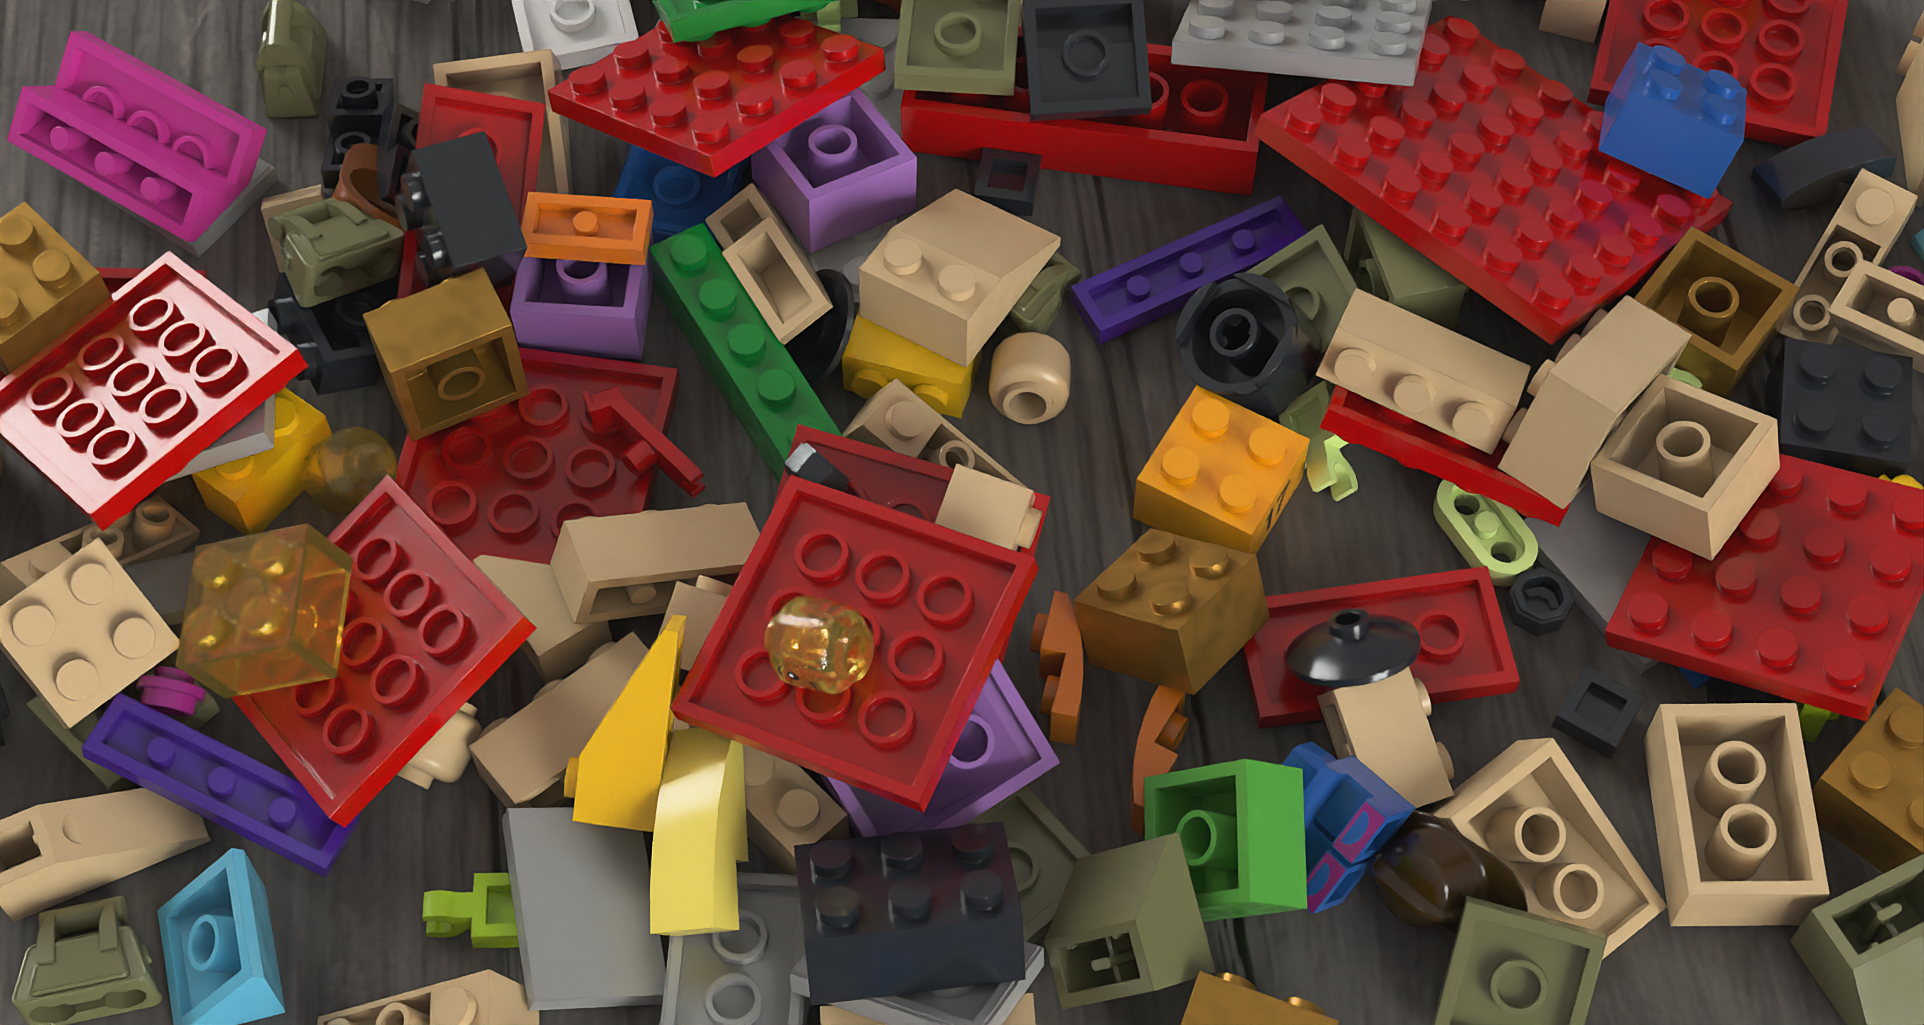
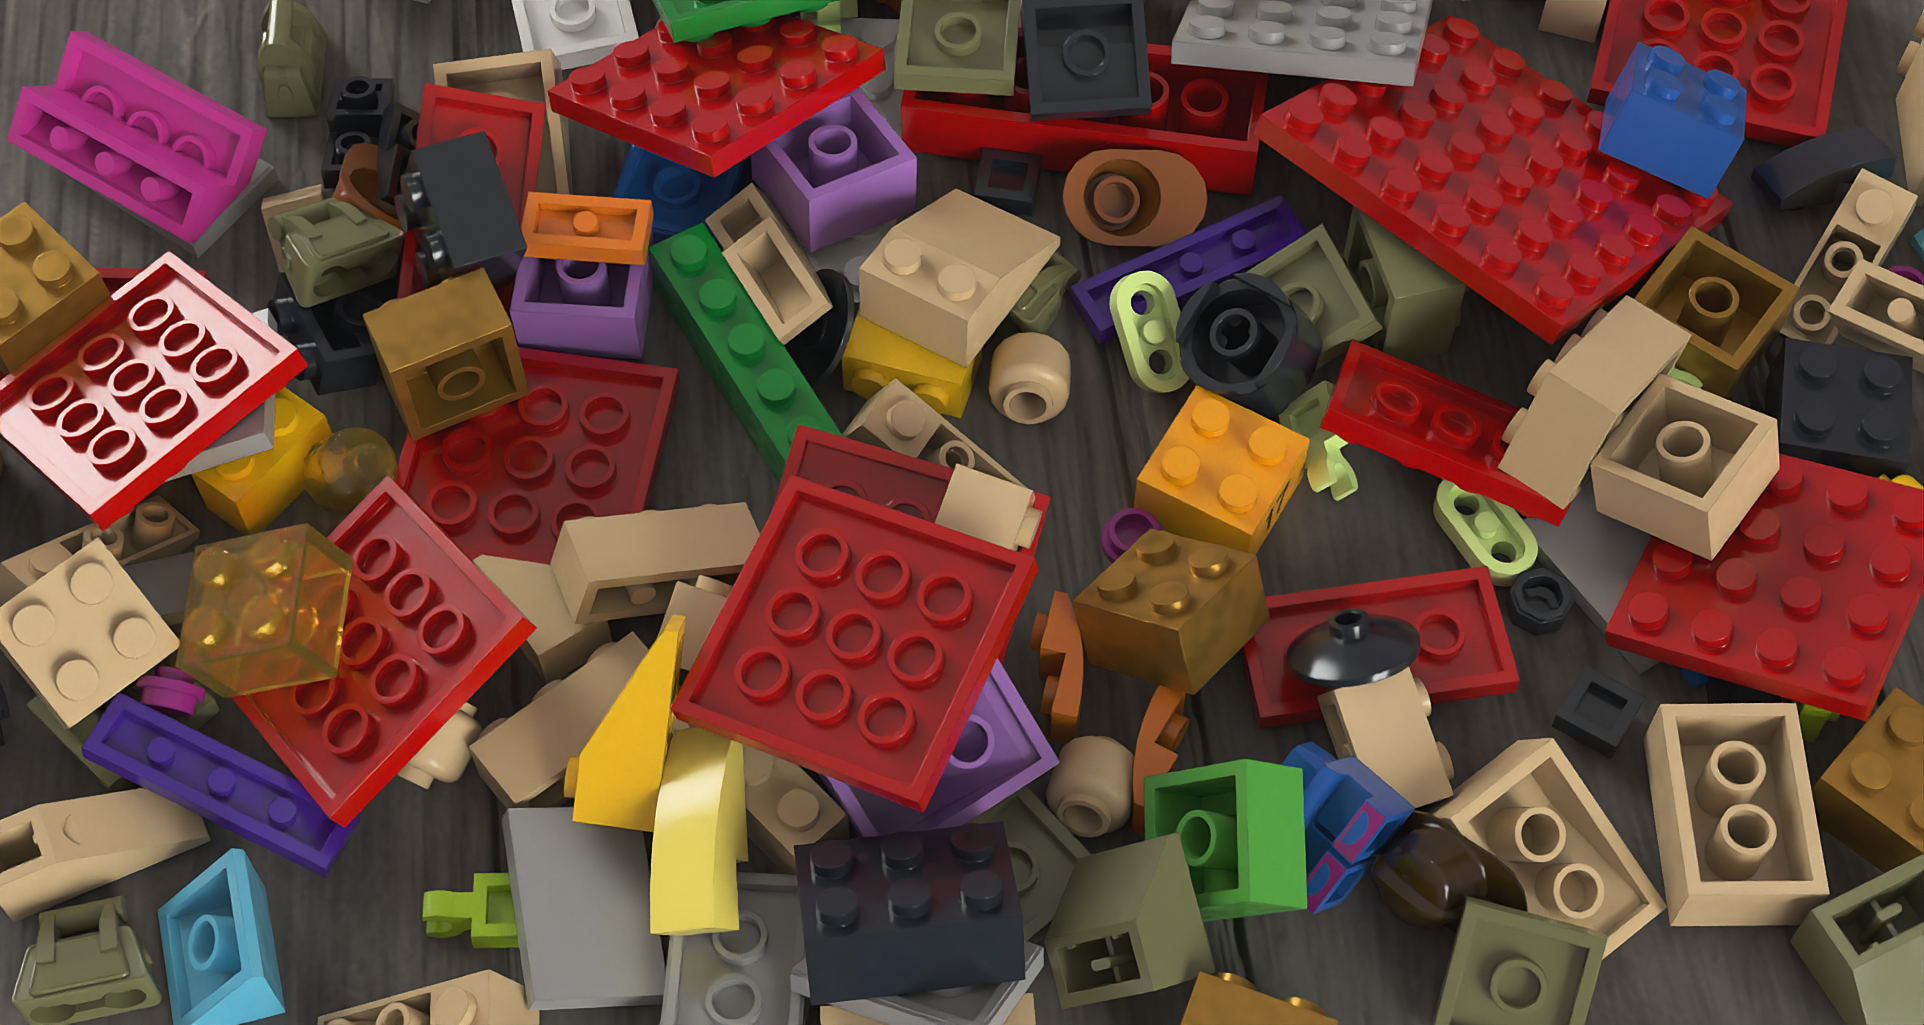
red piece [582,386,706,498] -> none
clear yellow head [765,595,874,694] -> none
black tile [784,443,850,492] -> none
tan brick [1316,288,1531,455] -> none
none -> tan head [1046,736,1134,837]
none -> dark orange piece [1062,149,1208,247]
none -> magenta plate [1101,508,1164,564]
none -> yellowish green plate [1109,271,1189,393]

